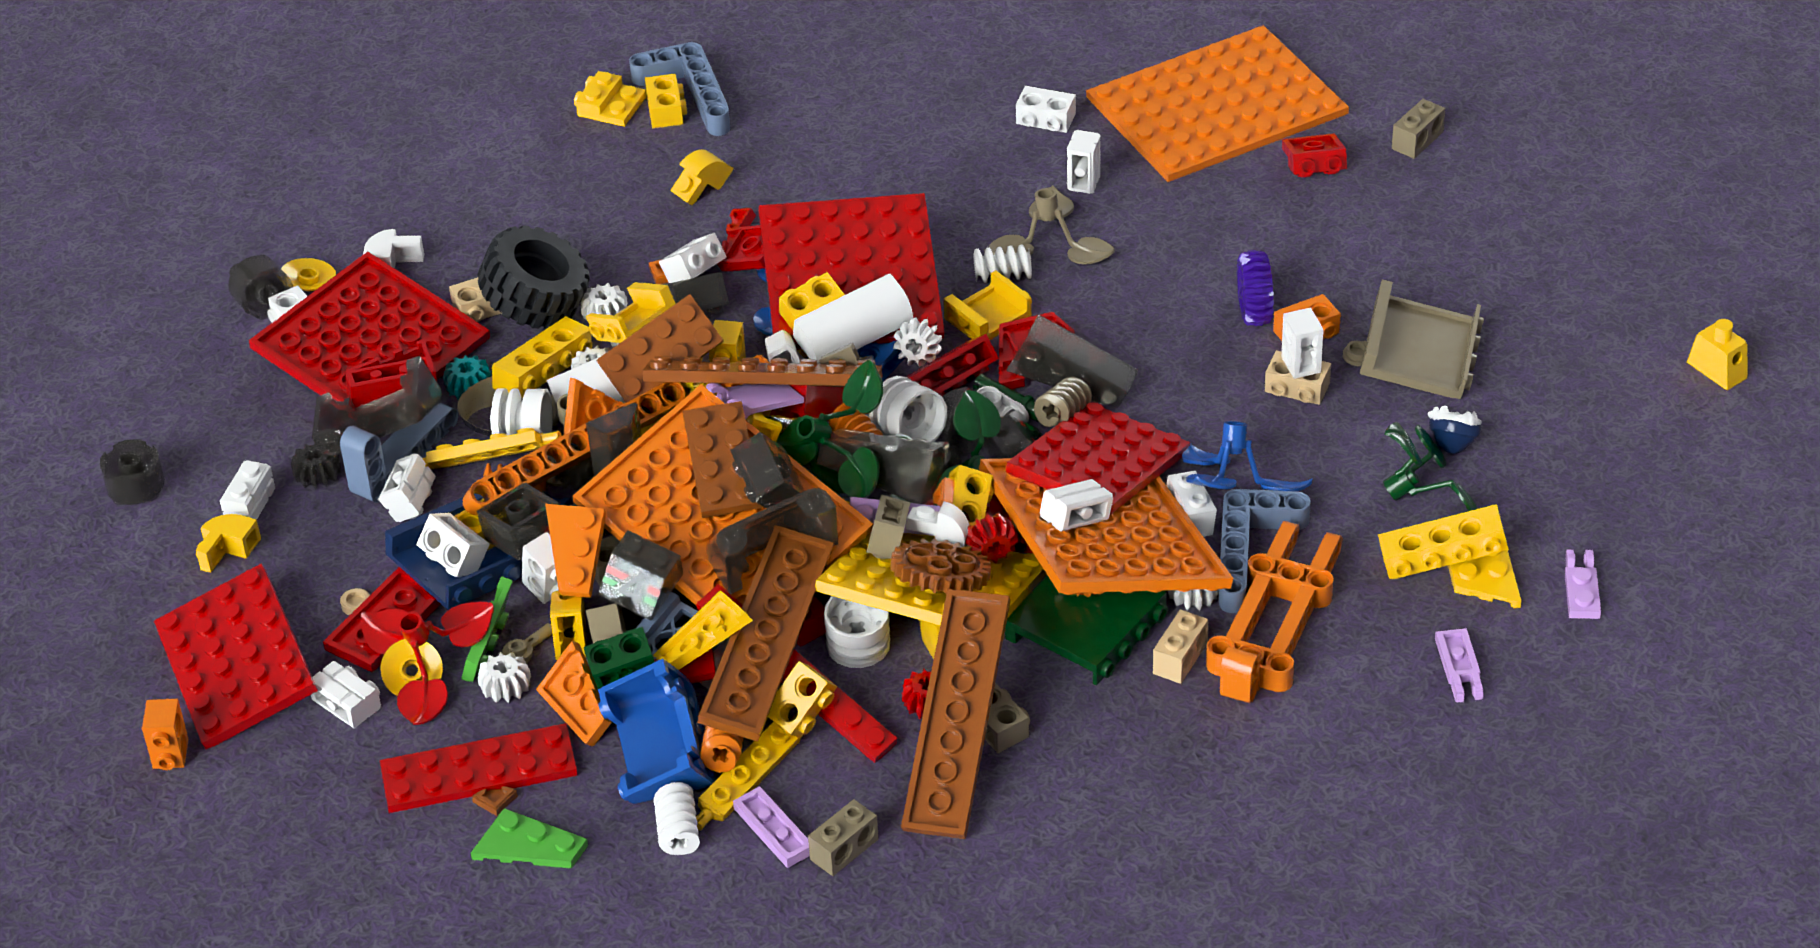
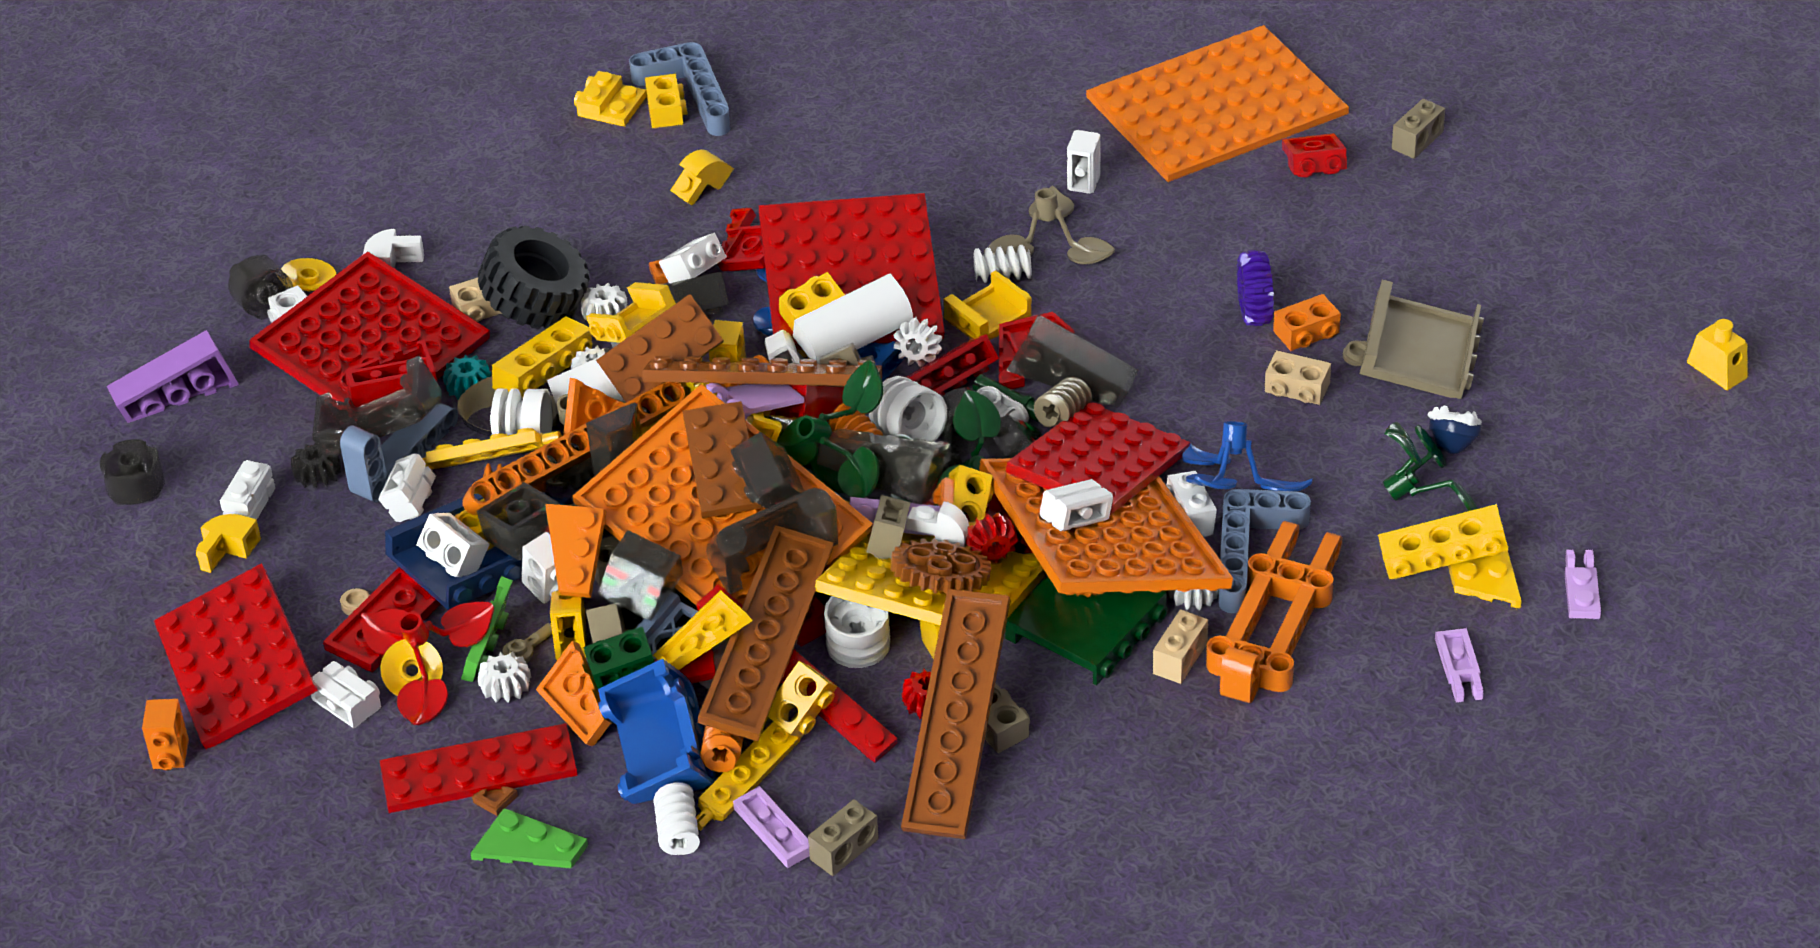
white brick [1016,86,1076,133] -> none
white brick [1281,308,1323,379] -> none
none -> medium lavender wedge [107,330,239,423]

